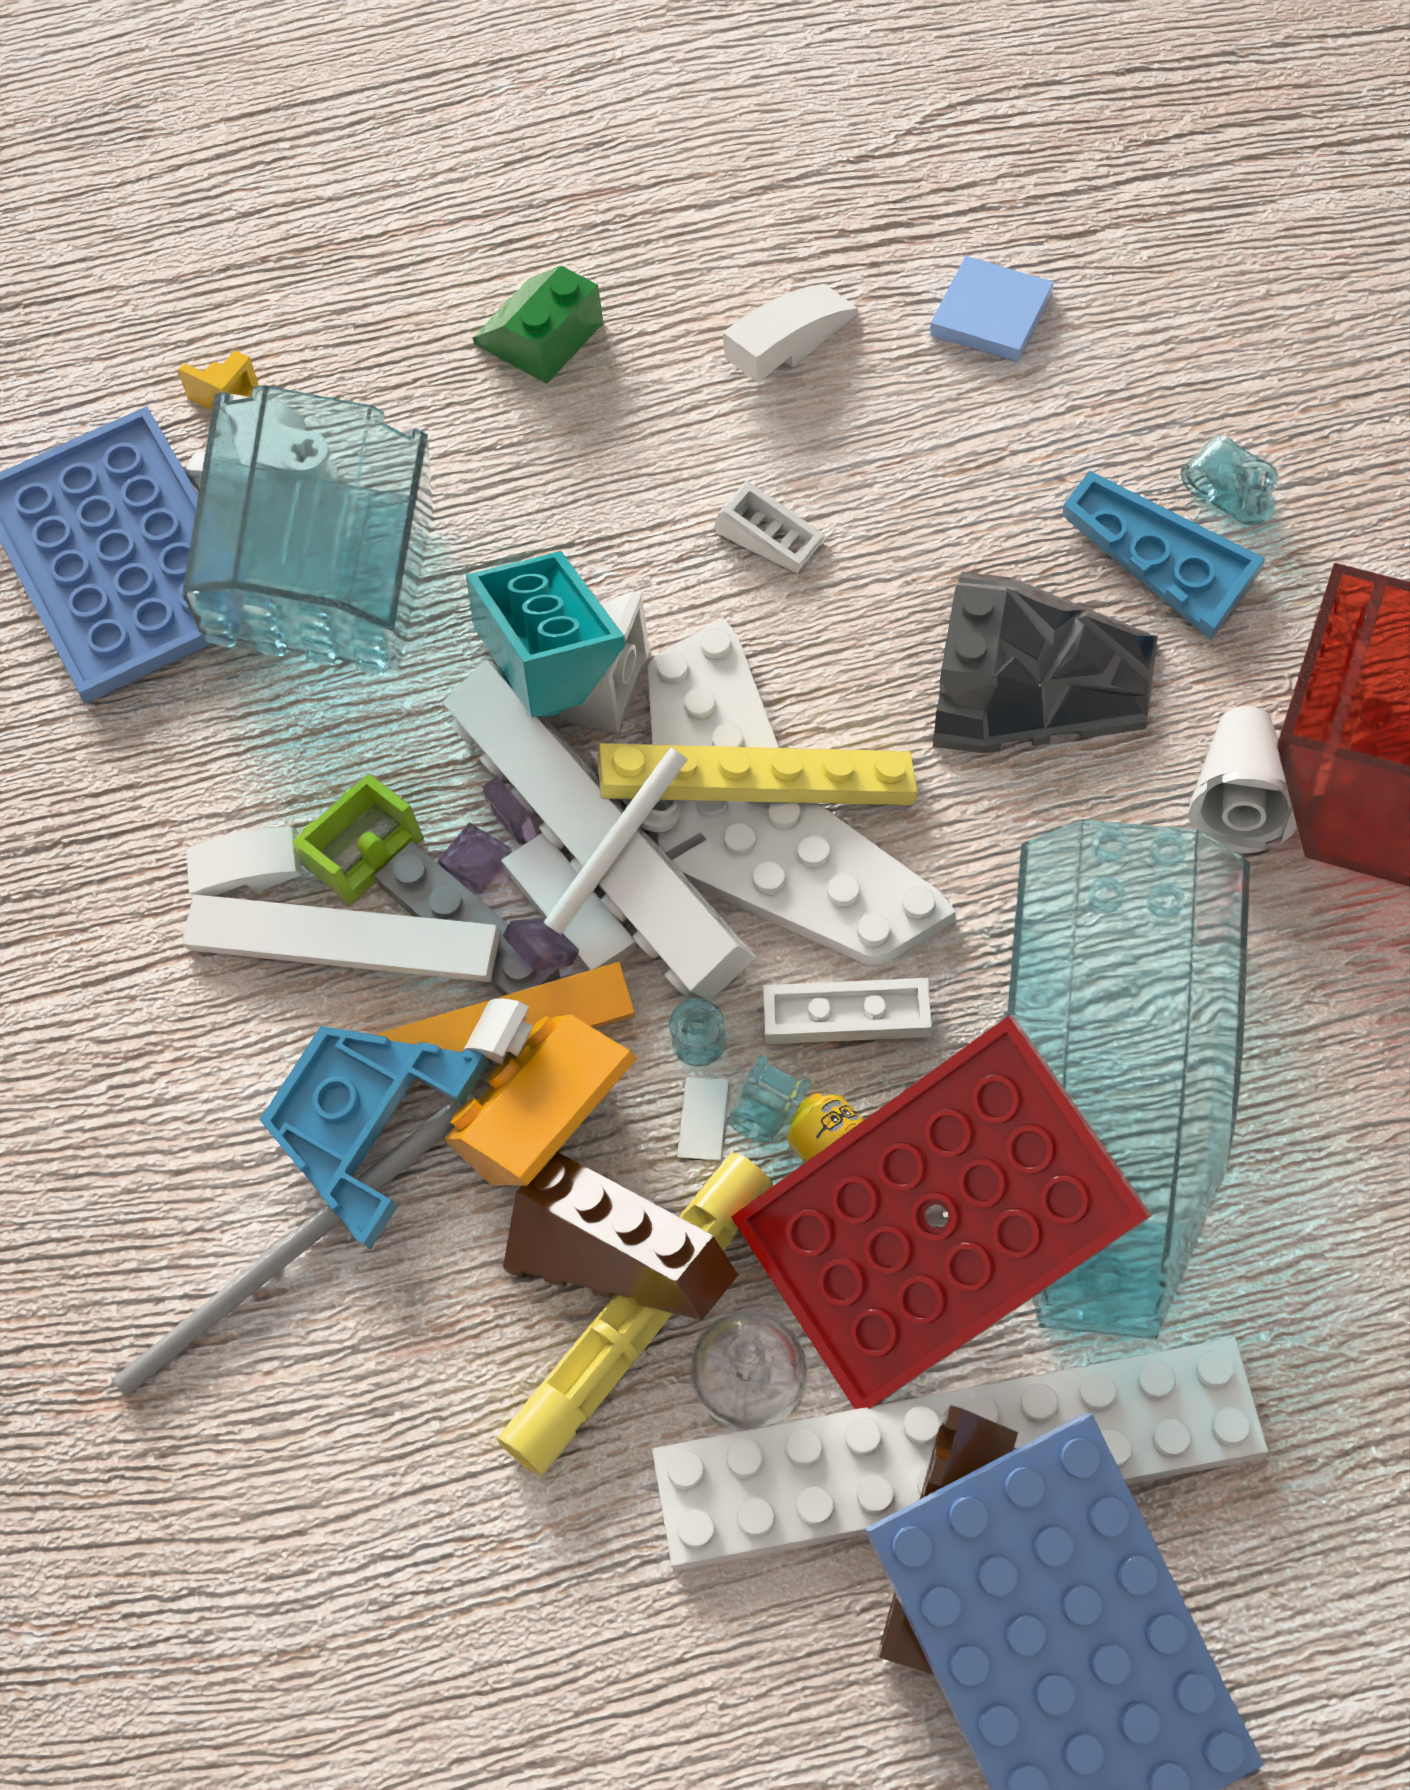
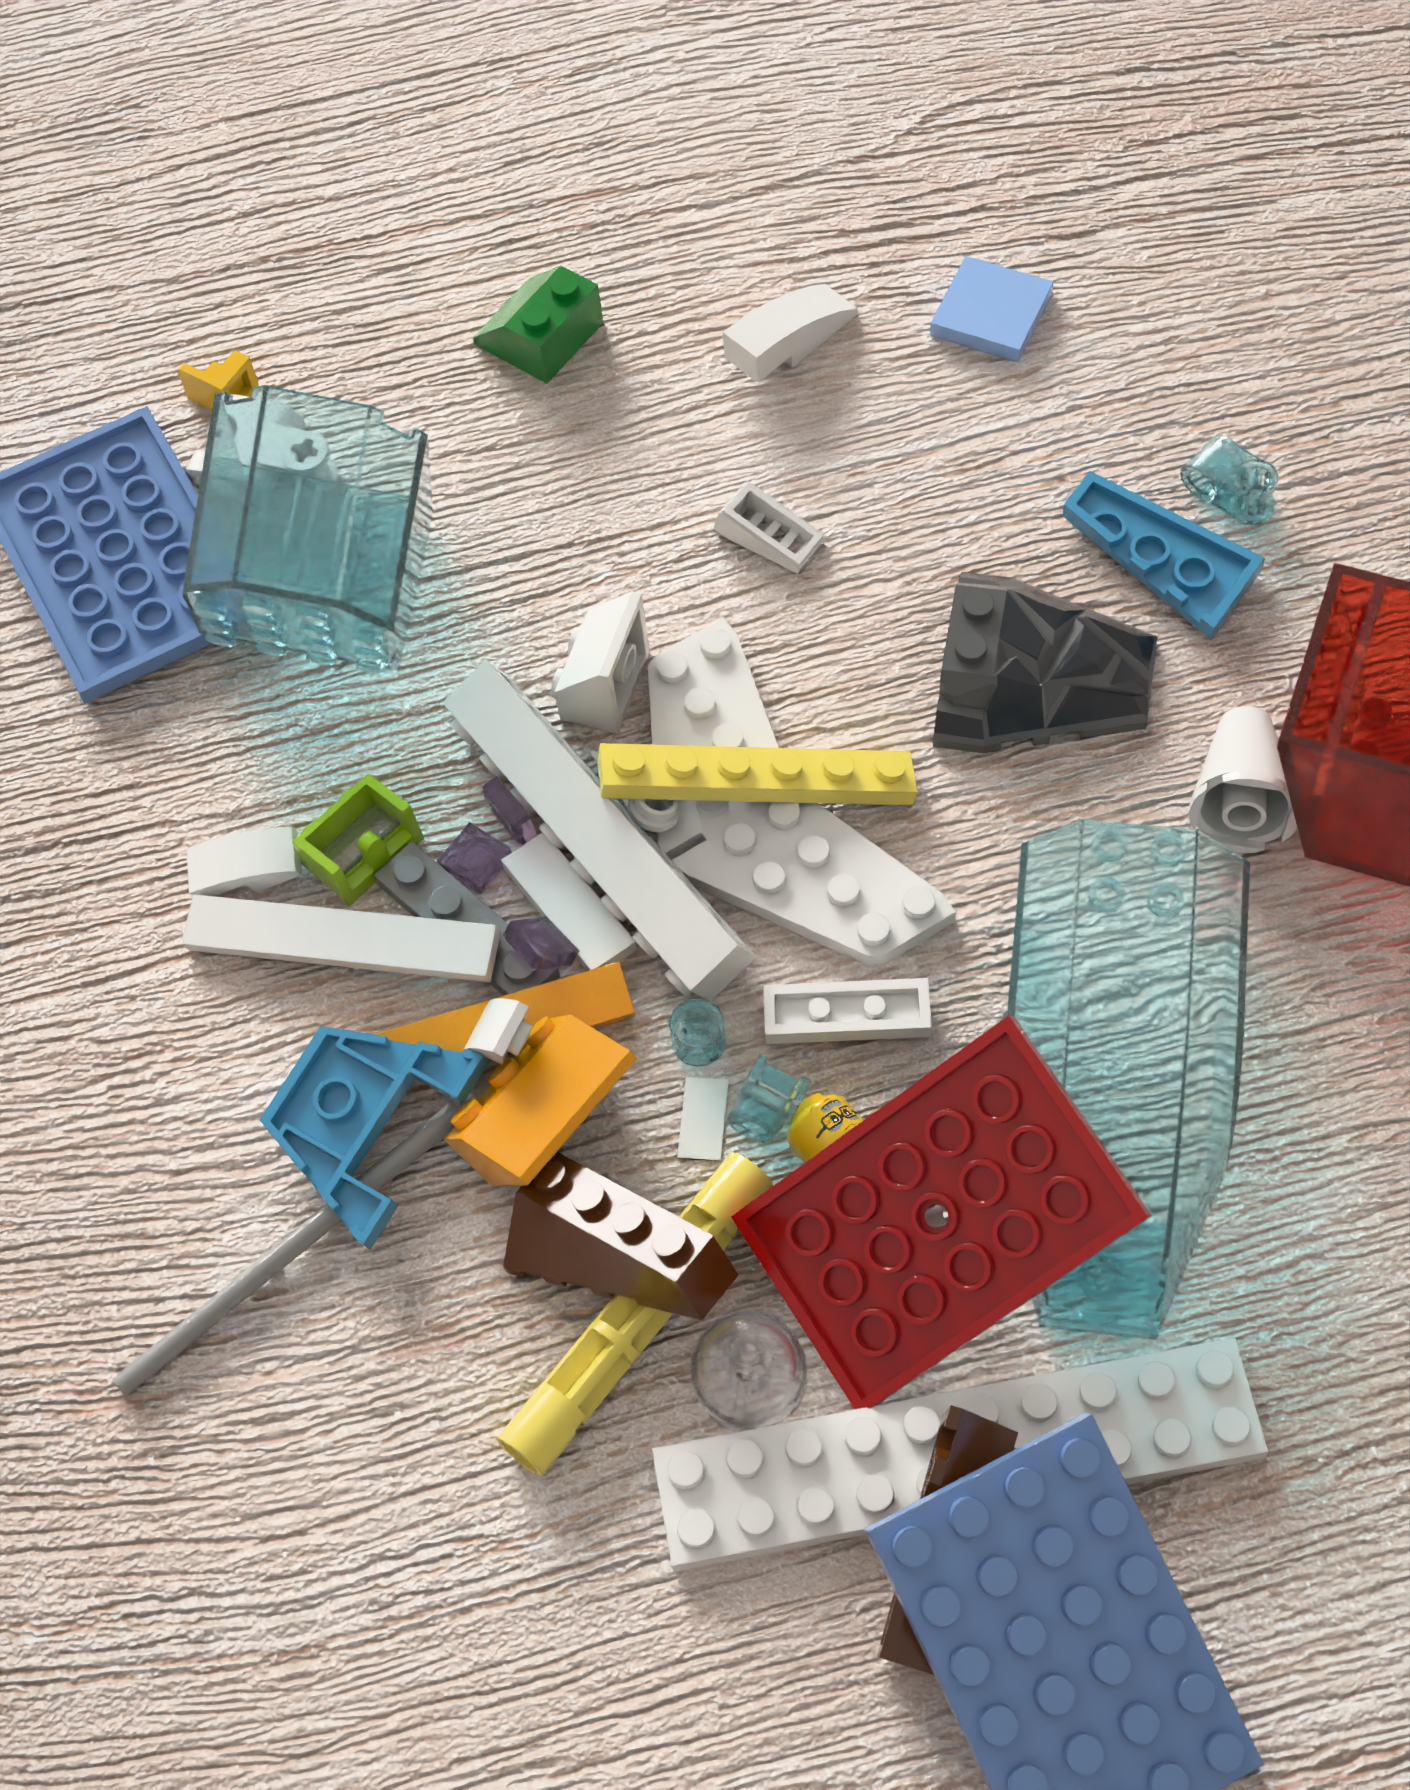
teal slope [465,551,626,718] -> none
white bar [544,747,688,935] -> none

